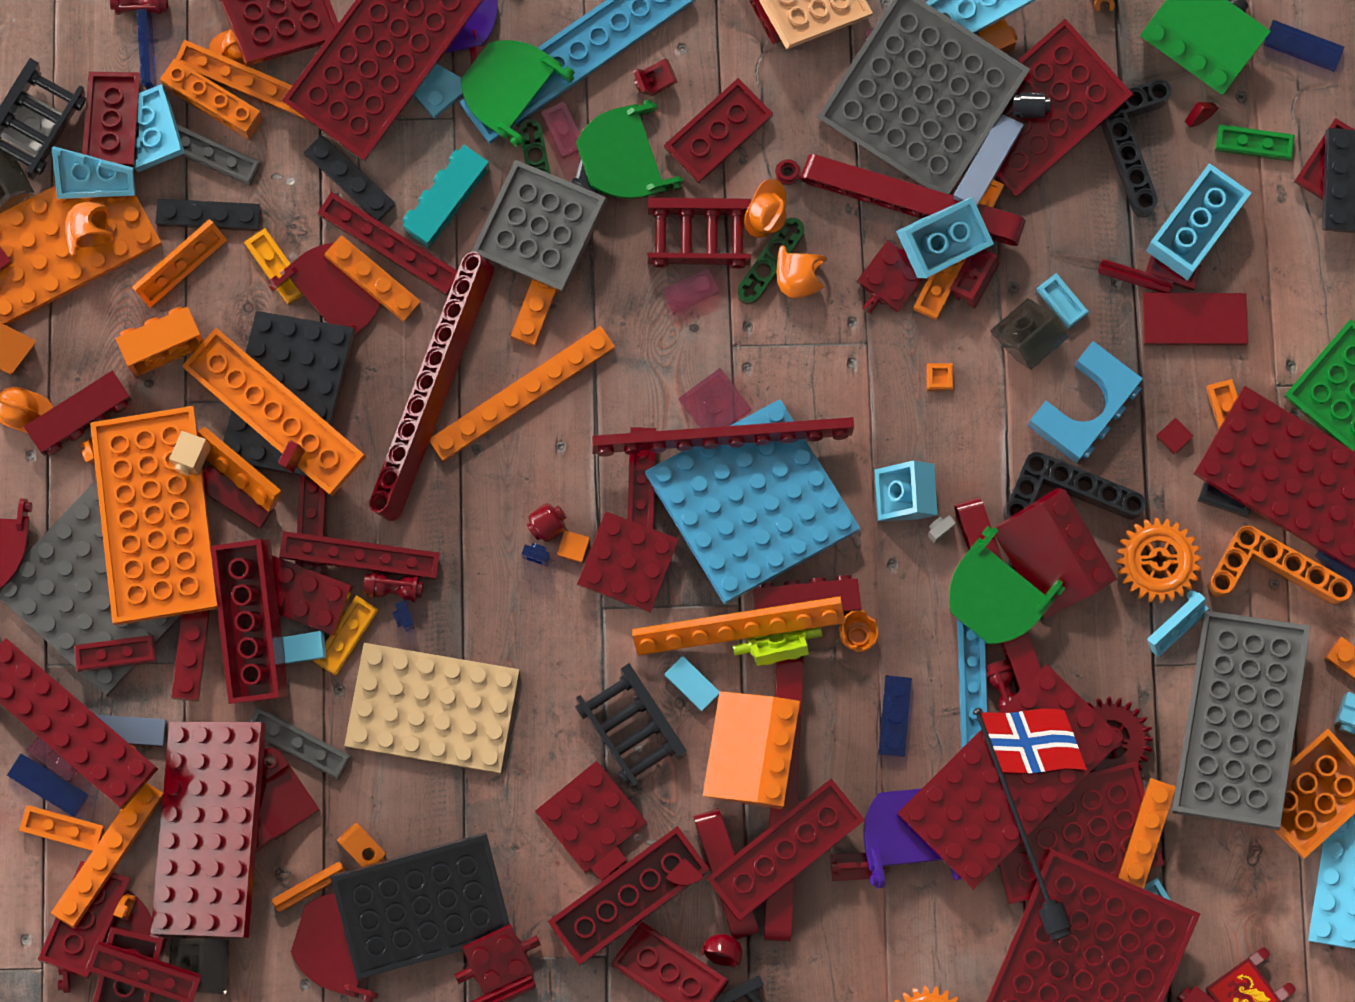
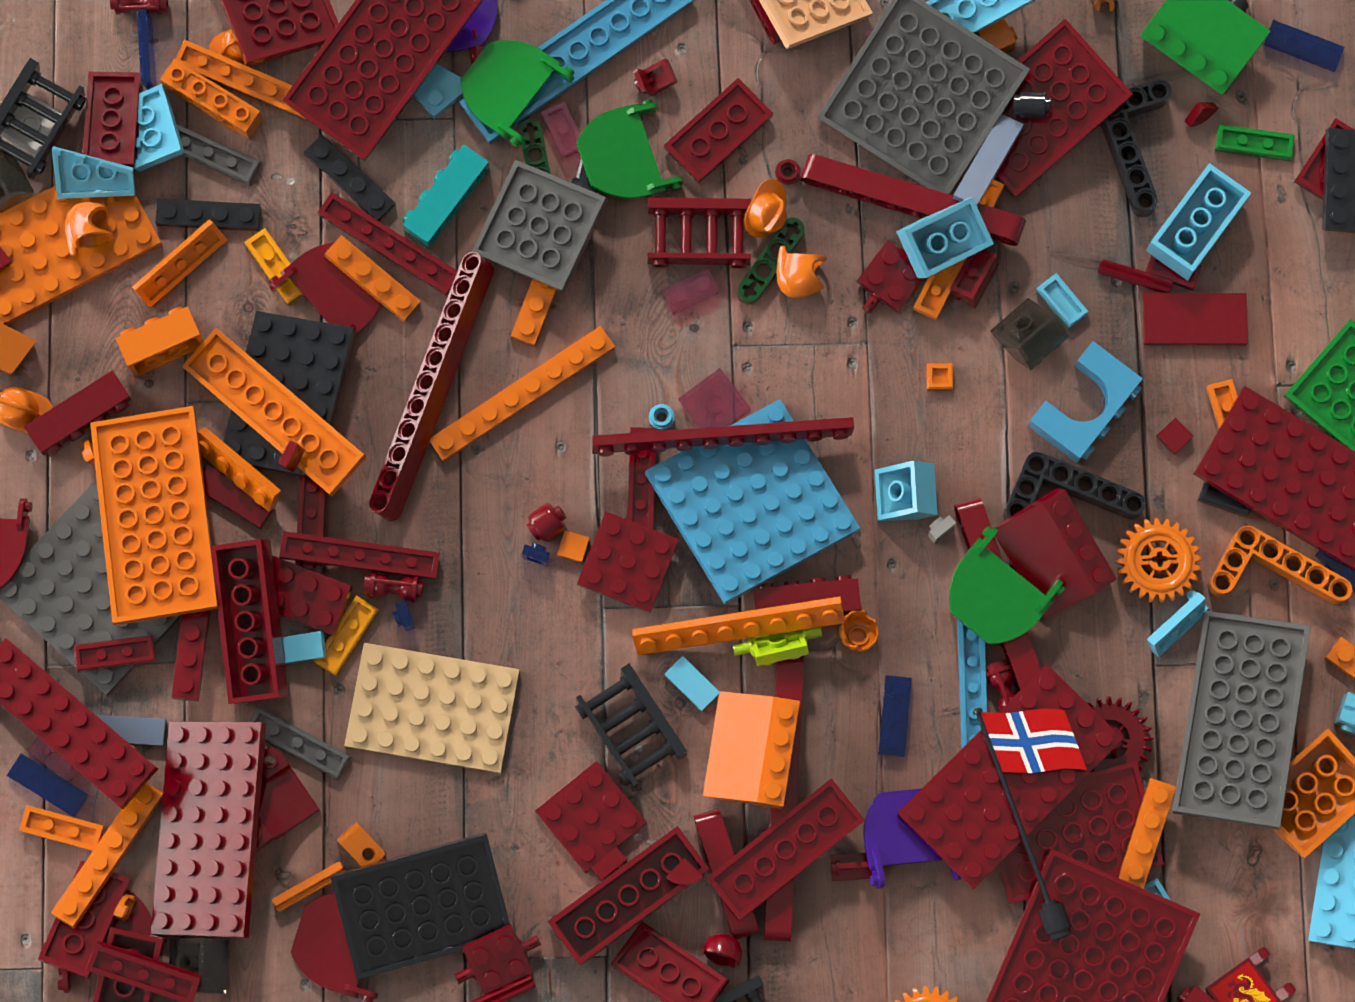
tan brick [169,431,210,475] -> none
none -> medium azure plate [649,404,675,430]

